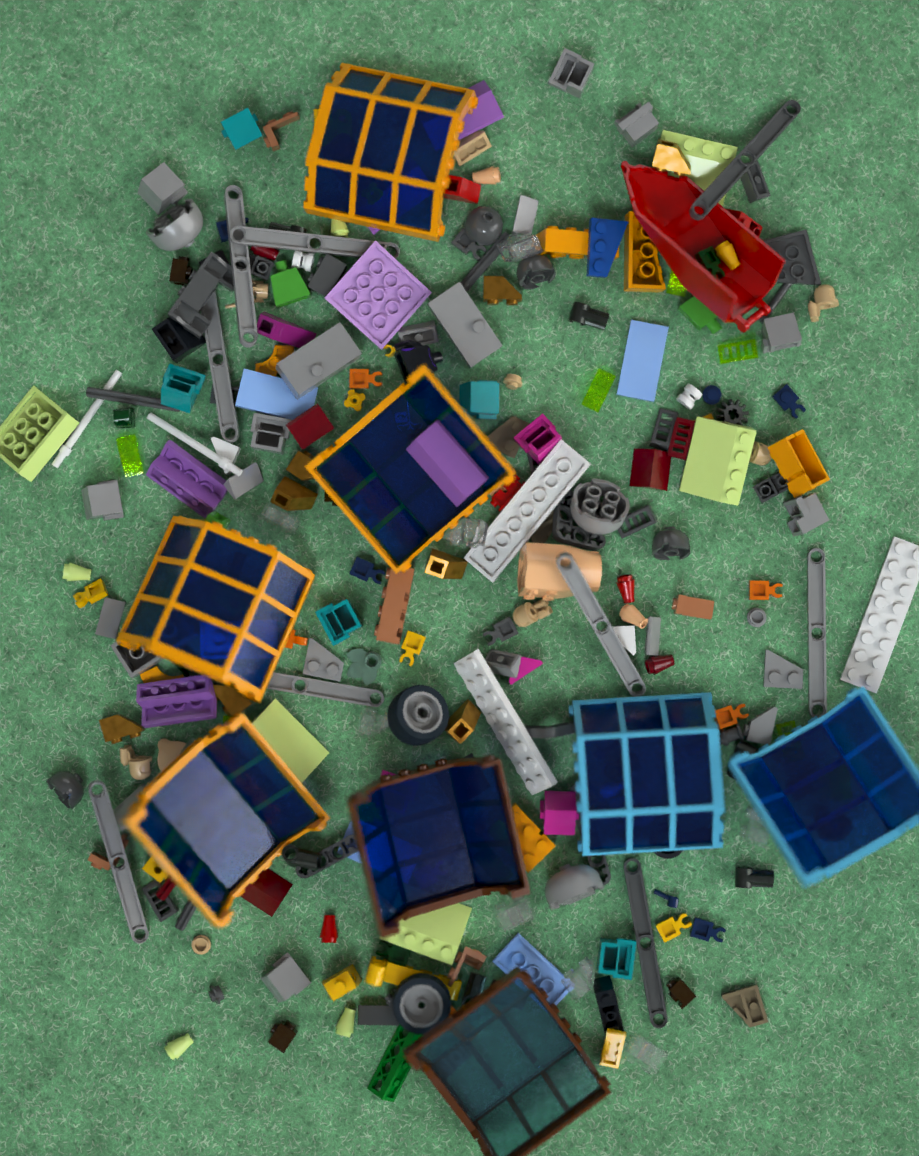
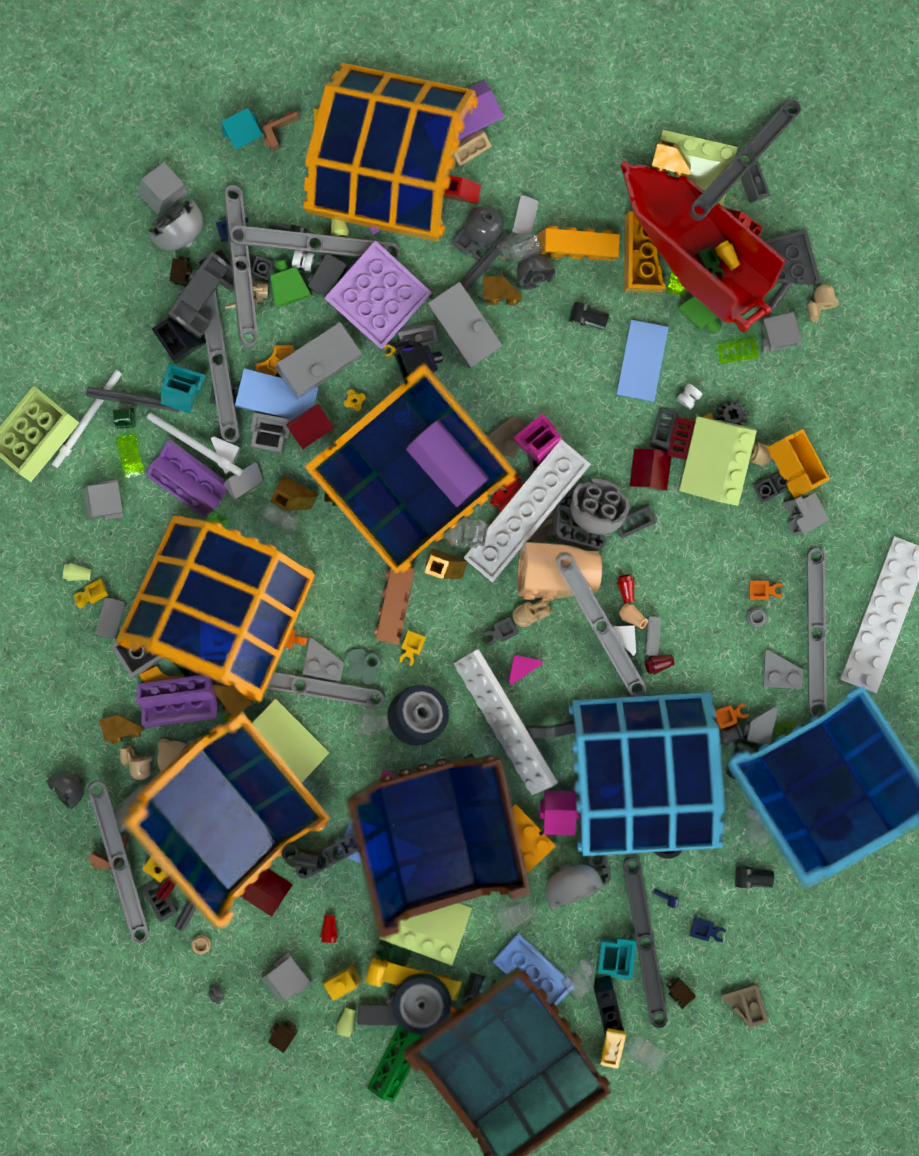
yellowish green cone [164,1033,194,1060] -> none
dark red cone [250,246,279,261] -> none
magenta slope [257,311,317,348] -> none
pearl gold slope [286,450,331,481] -> none
teal plate [315,599,363,646] -> none
orange plate [349,369,382,389] -> none
dark blue plate [349,557,385,584] -> none
pearl gold slope [445,699,481,744] -> none
nougat bracket [447,946,487,987] -> none
teal plate [459,380,499,420] -> none
light nougat cone [472,166,501,185] -> none
light grey slope [485,649,521,678] -> none
tan plate [503,374,522,390] -> none
light grey plate [548,48,594,99] -> none
clear neon green slope [581,368,616,412] -> none
blue wing [586,218,628,278] -> none
light grey plate [614,102,659,148] -> none
dark grey cylinder [652,527,691,560] -> none
yellow plate [655,913,692,943] -> none
nougat bracket [671,594,714,620] -> none
dark blue plate [702,385,722,405] -> none
dark blue plate [772,384,806,419] -> none

